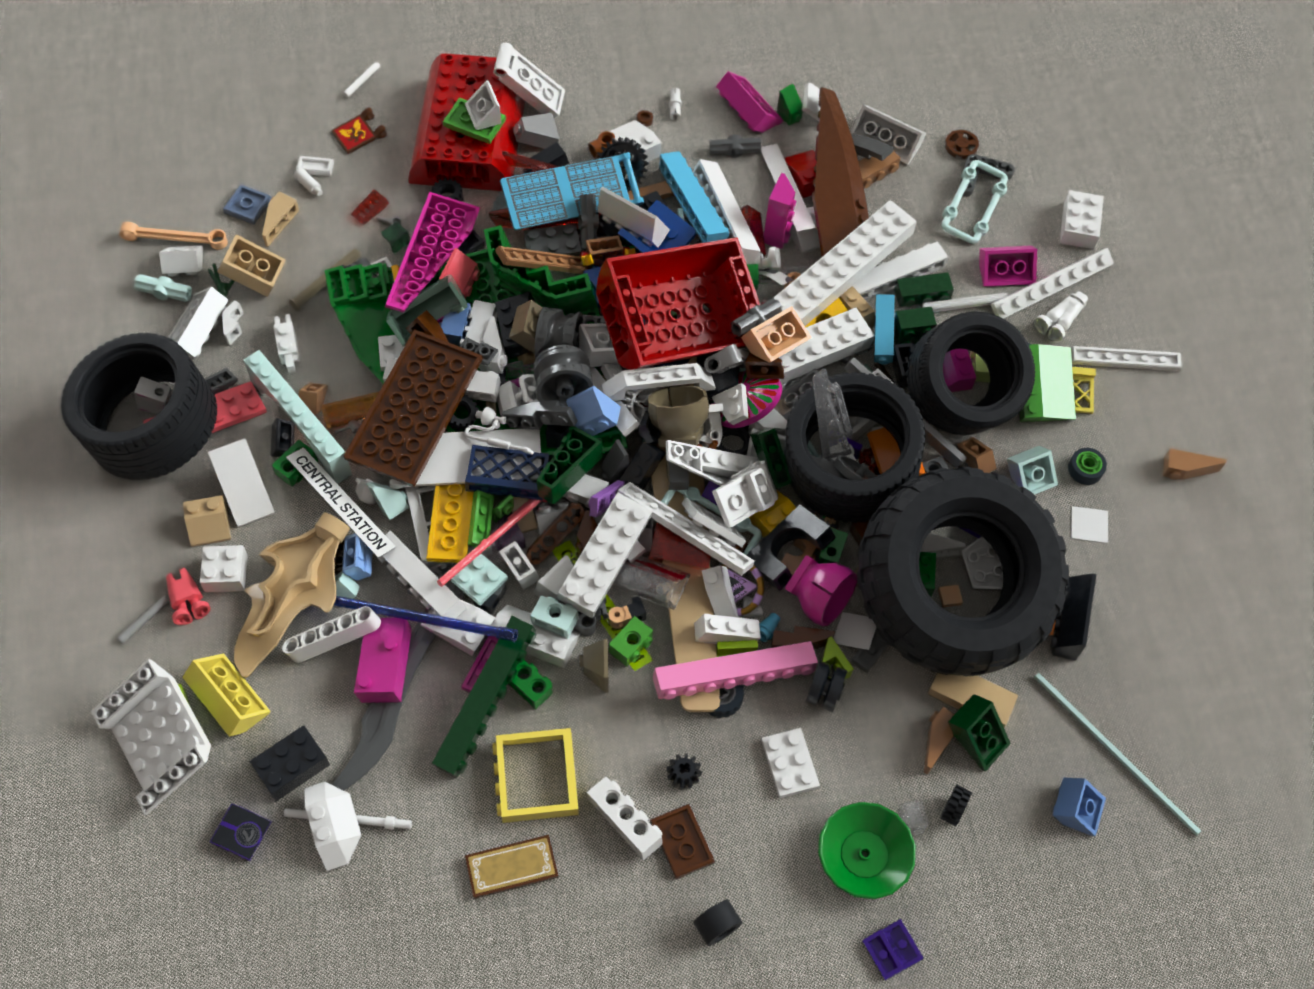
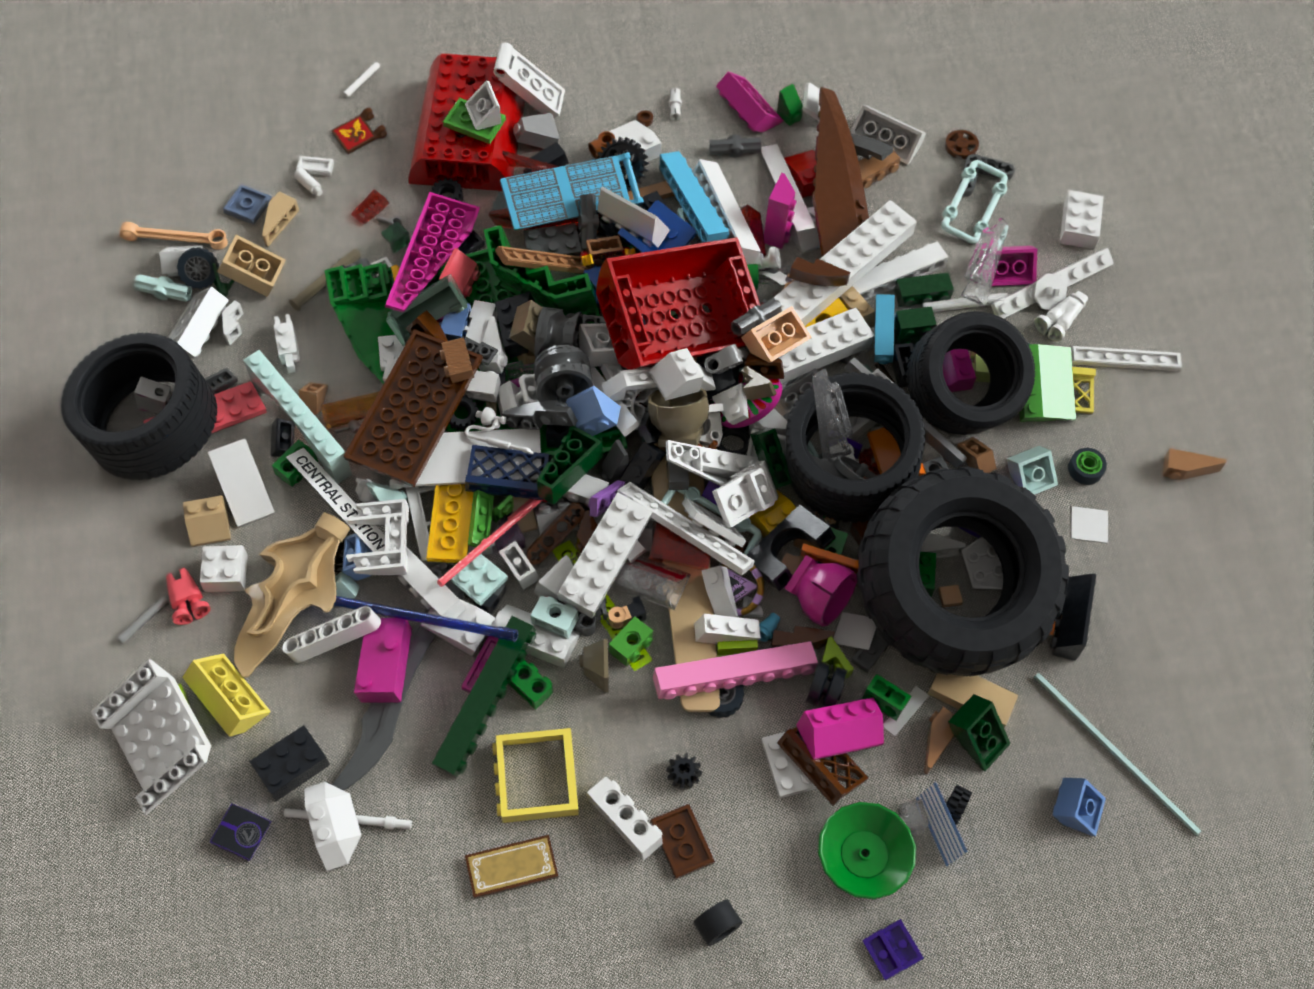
none -> black wheel [177,247,219,289]
none -> white wedge [346,499,409,575]
none -> medium nougat brick [439,337,474,383]
none -> white slope [649,348,704,401]
none -> dark tan slope [741,366,776,400]
none -> reddish brown fence [777,727,869,806]
none -> reddish brown slope [789,257,851,286]
none -> dark pink slope [796,697,884,760]
none -> orange tile [800,543,859,573]
none -> green brick [861,674,912,721]
none -> white sticker [883,686,929,736]
none -> sticker [916,782,968,867]
none -> clear wedge [961,218,1009,306]
none -> white piece [1033,273,1067,310]

